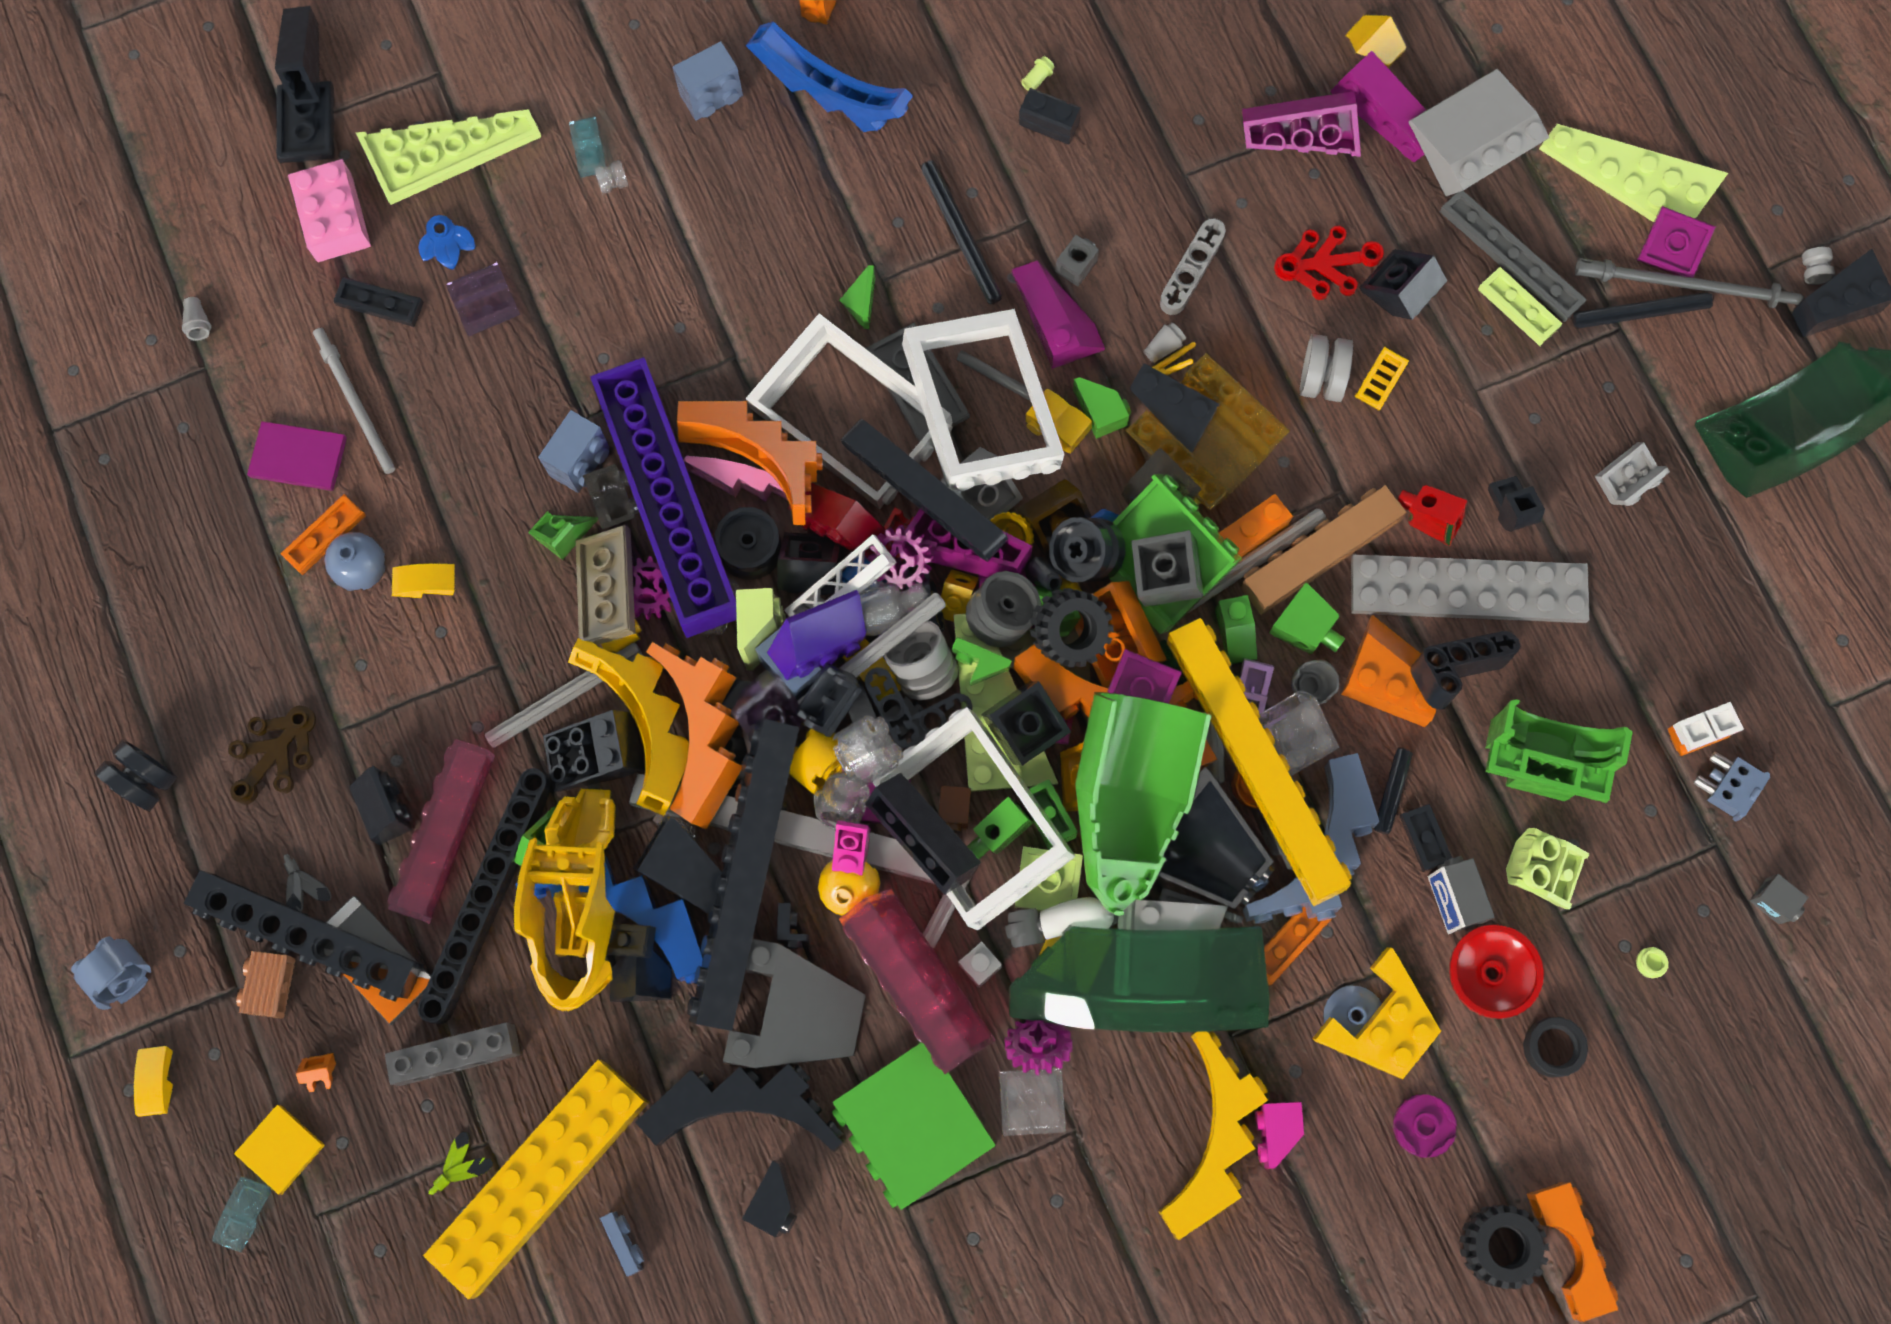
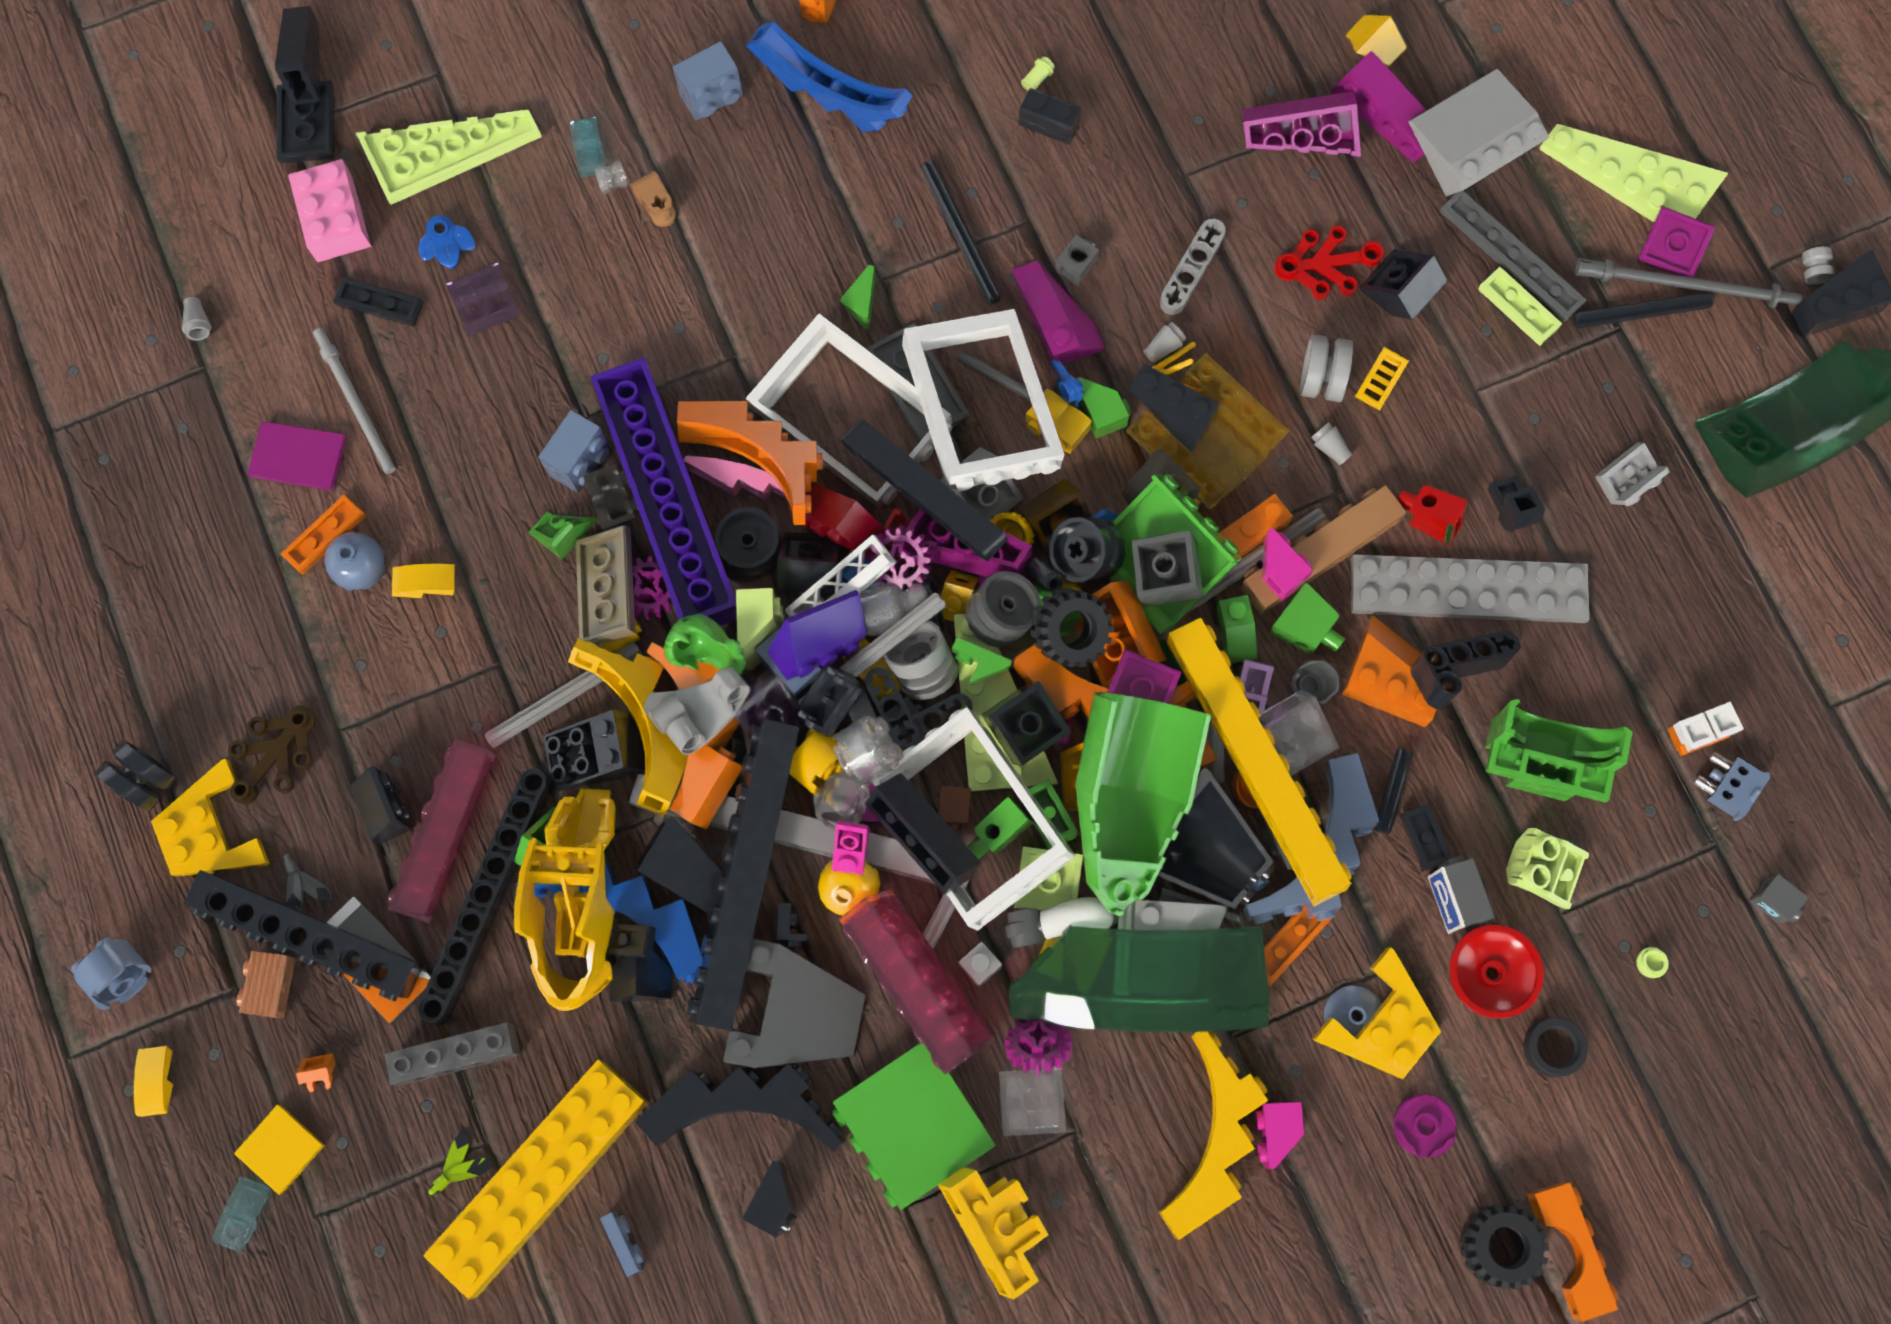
none -> yellow wing [151,759,269,877]
none -> medium nougat piece [630,171,676,227]
none -> light grey panel [643,666,750,755]
none -> bright green piece [664,614,746,675]
none -> yellow piece [938,1167,1048,1300]
none -> blue plate [1050,359,1084,410]
none -> dark pink slope [1262,527,1313,601]
none -> light grey cone [1311,422,1353,466]

